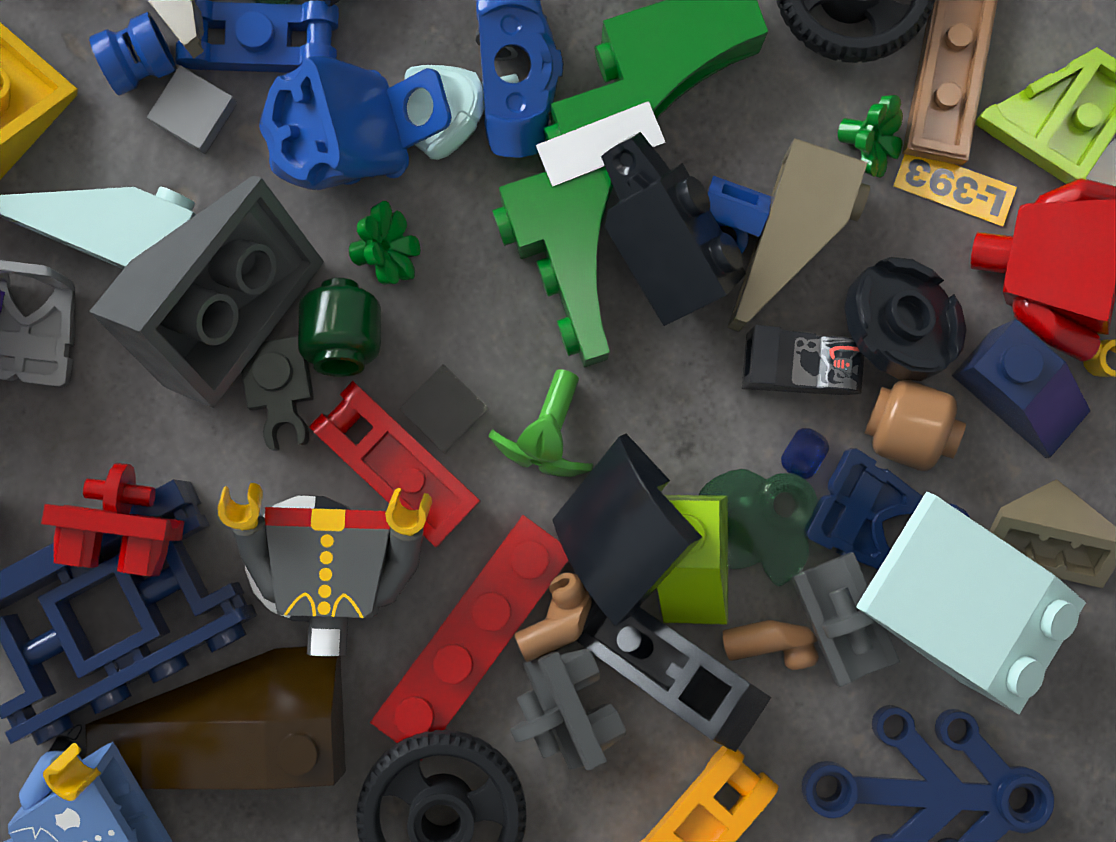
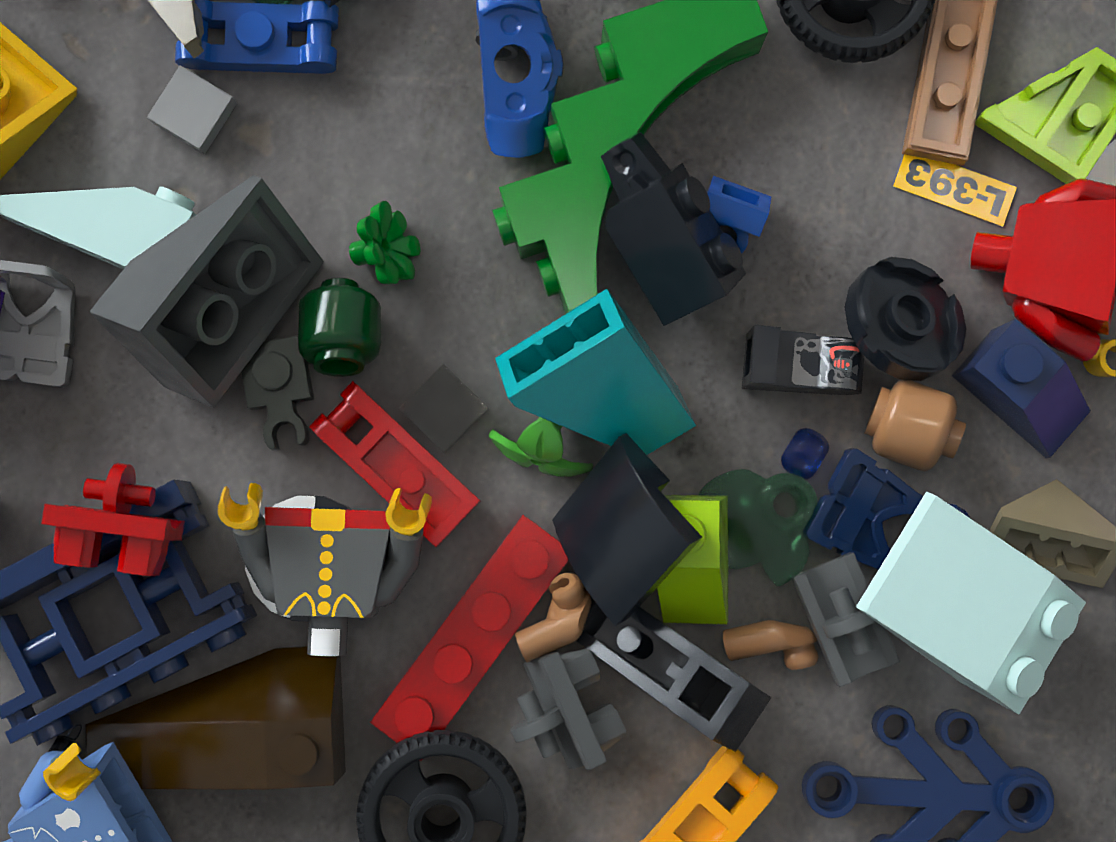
blue wheel [89,12,177,96] -> none
blue piece [259,56,452,190] -> none
light aqua piece [405,65,519,160] -> none
white sticker [536,101,666,187] -> none
dark tan slope [727,138,870,332] -> none
green plant [838,95,903,178] -> none
none -> teal slope [495,289,696,455]

